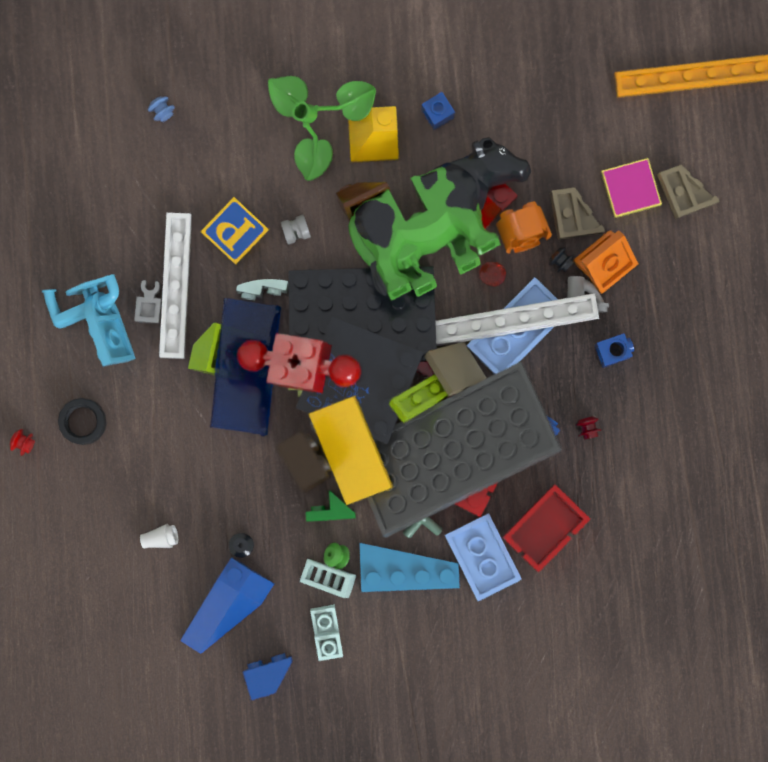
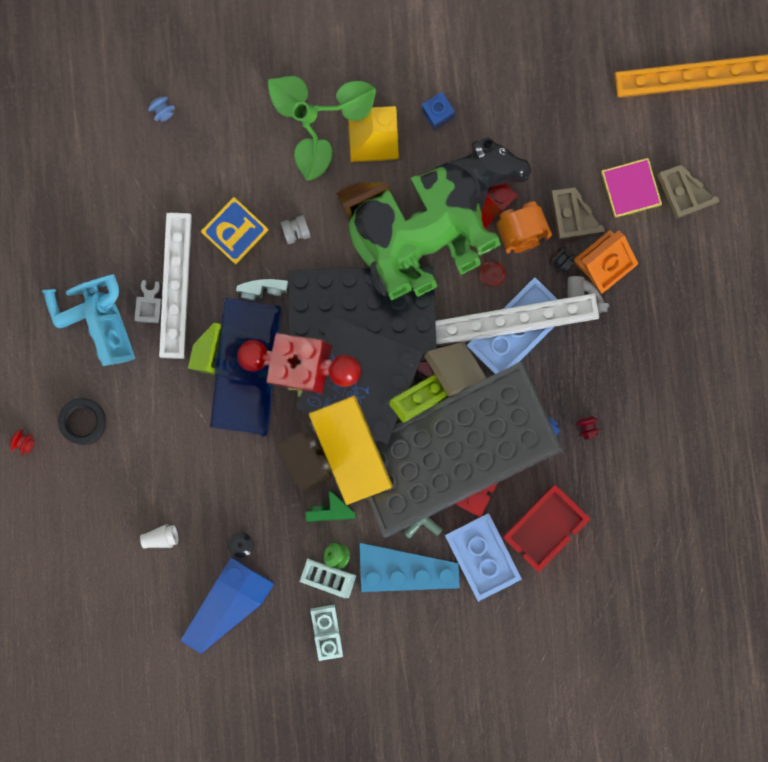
blue slope [243,653,293,700] -> none
blue brick [594,333,634,368] -> none

